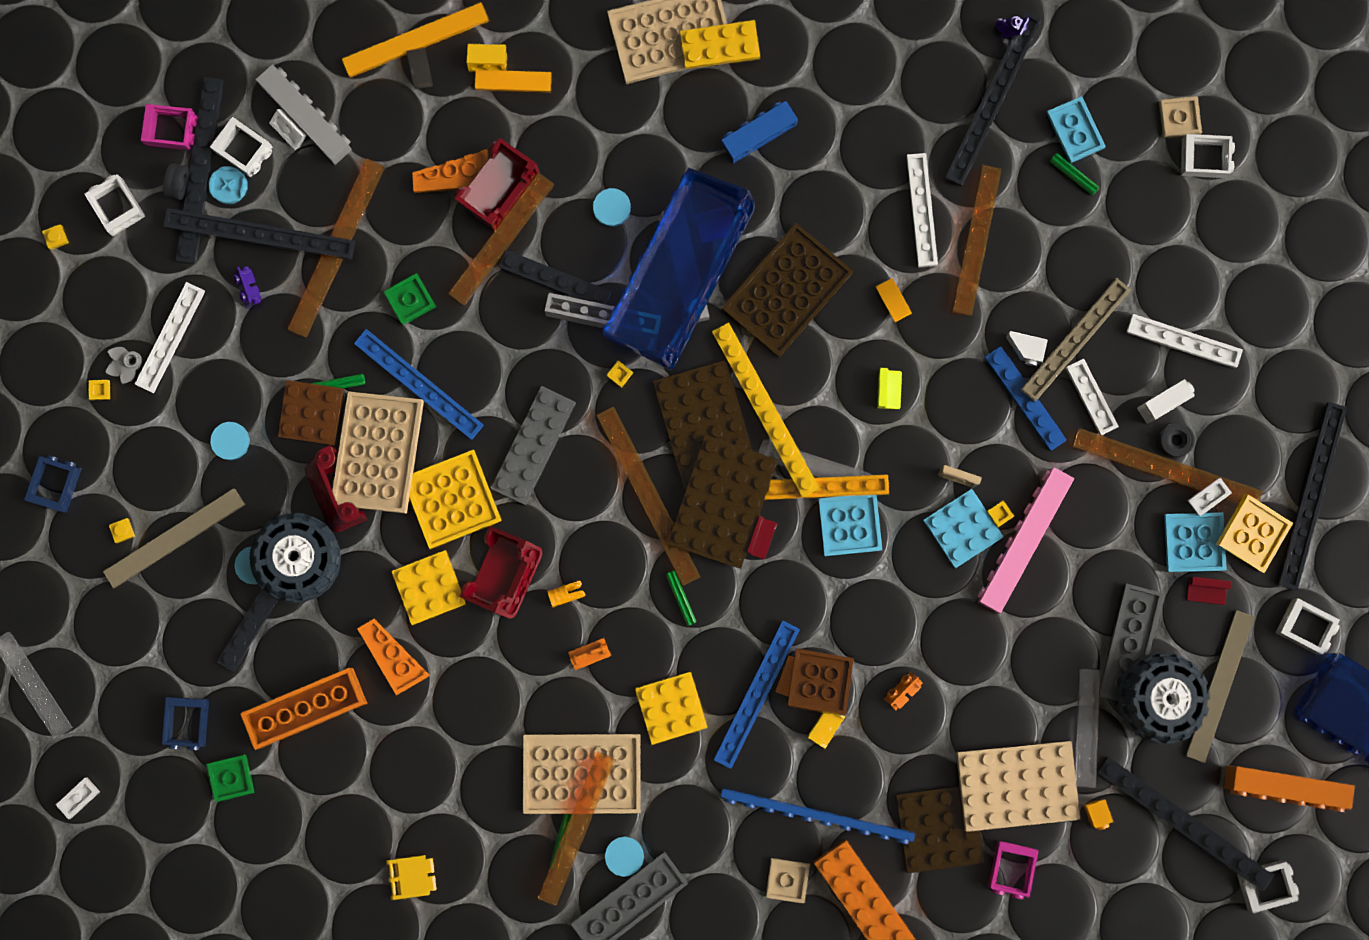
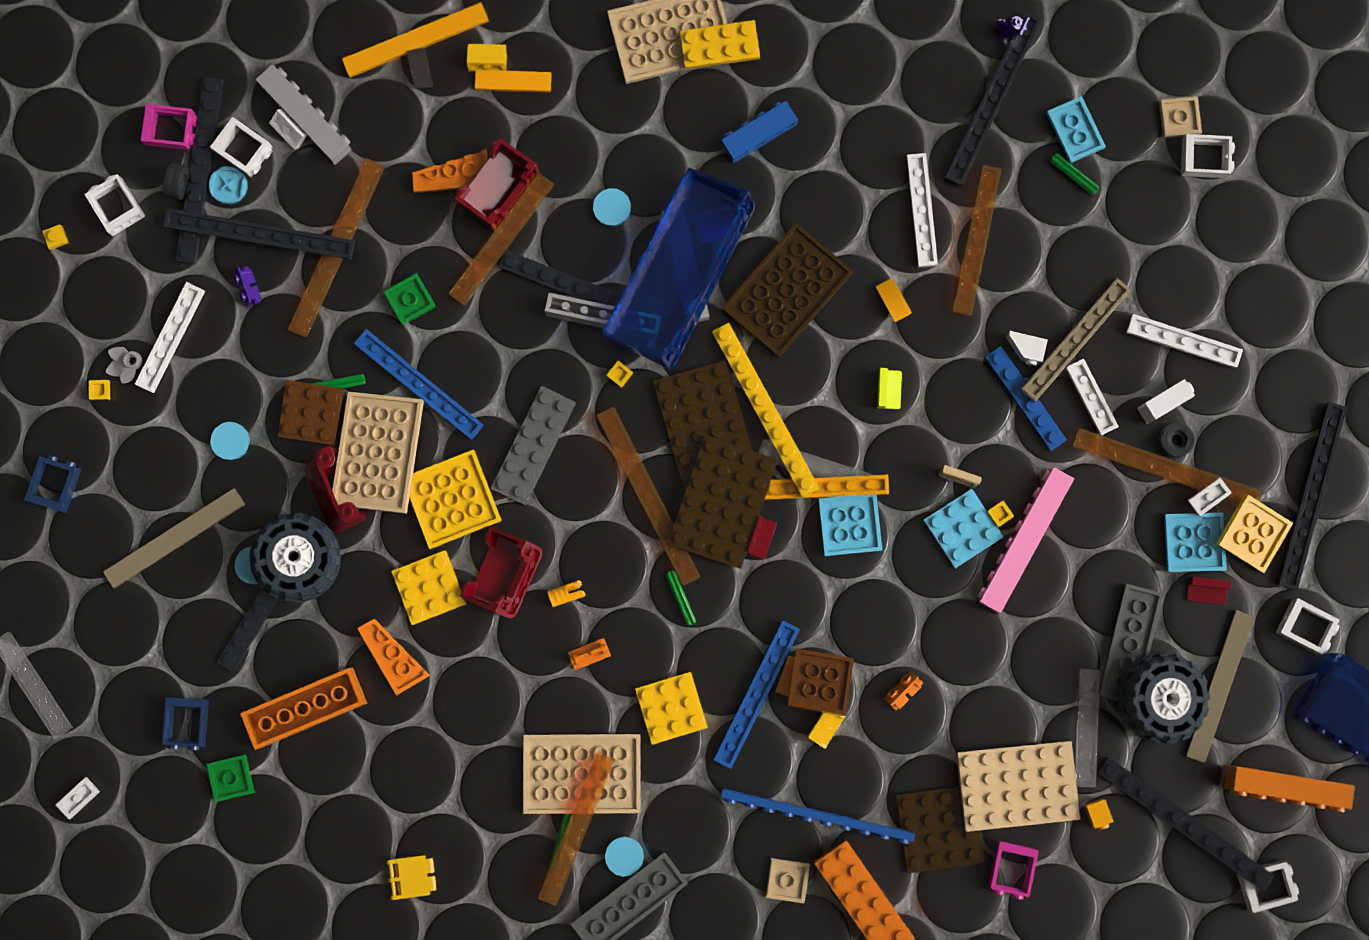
yellow plate [109,518,135,543] -> none

